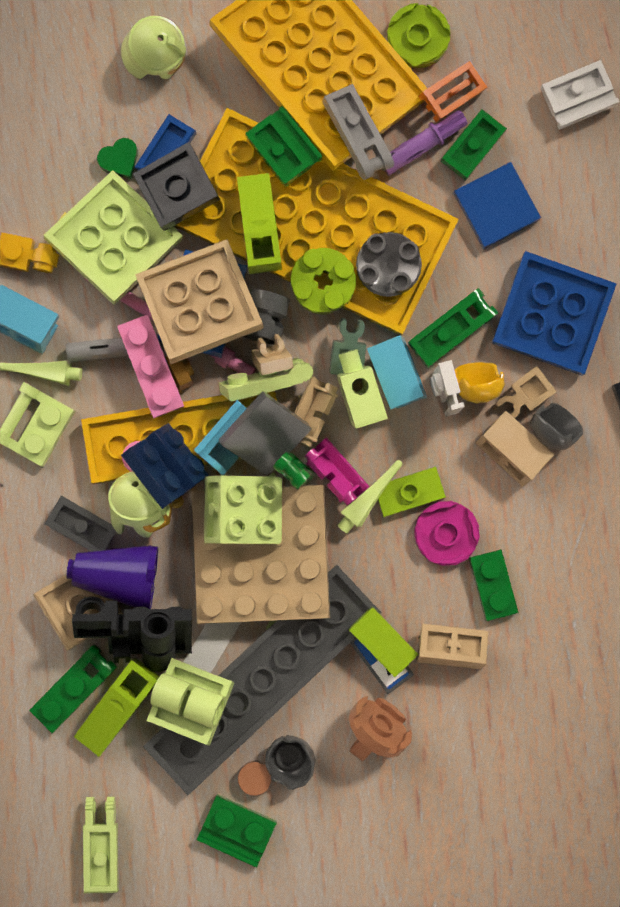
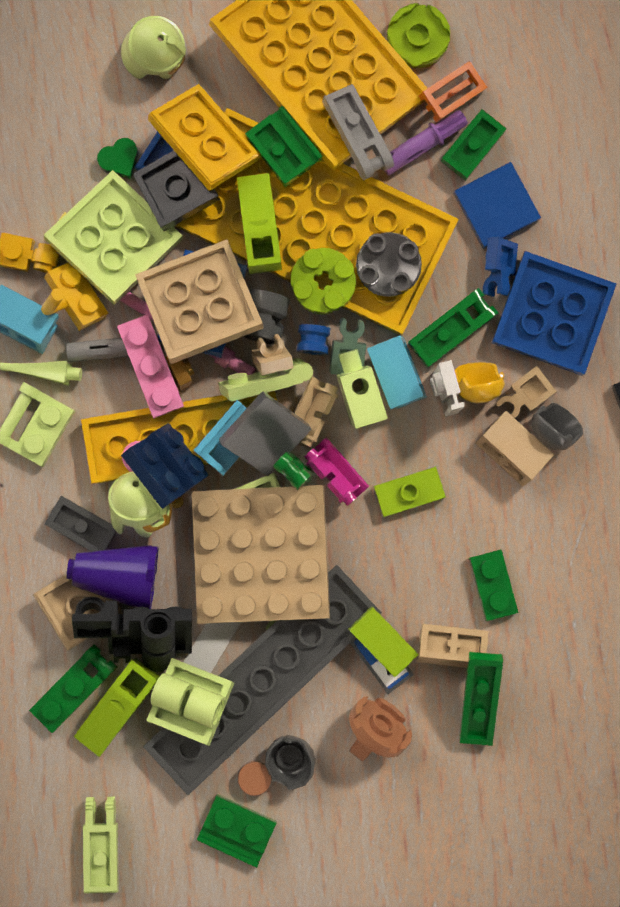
yellowish green bracket [204,475,282,544] -> none
yellowish green piece [338,460,402,534] -> none
dark pink tile [414,501,480,566] -> none
white plate [540,60,620,130] -> none
none -> yellow plate [41,262,109,331]
none -> yellow tile [147,84,261,191]
none -> blue wheel [296,324,331,356]
none -> green plate [459,652,503,746]
none -> blue plate [483,237,518,297]

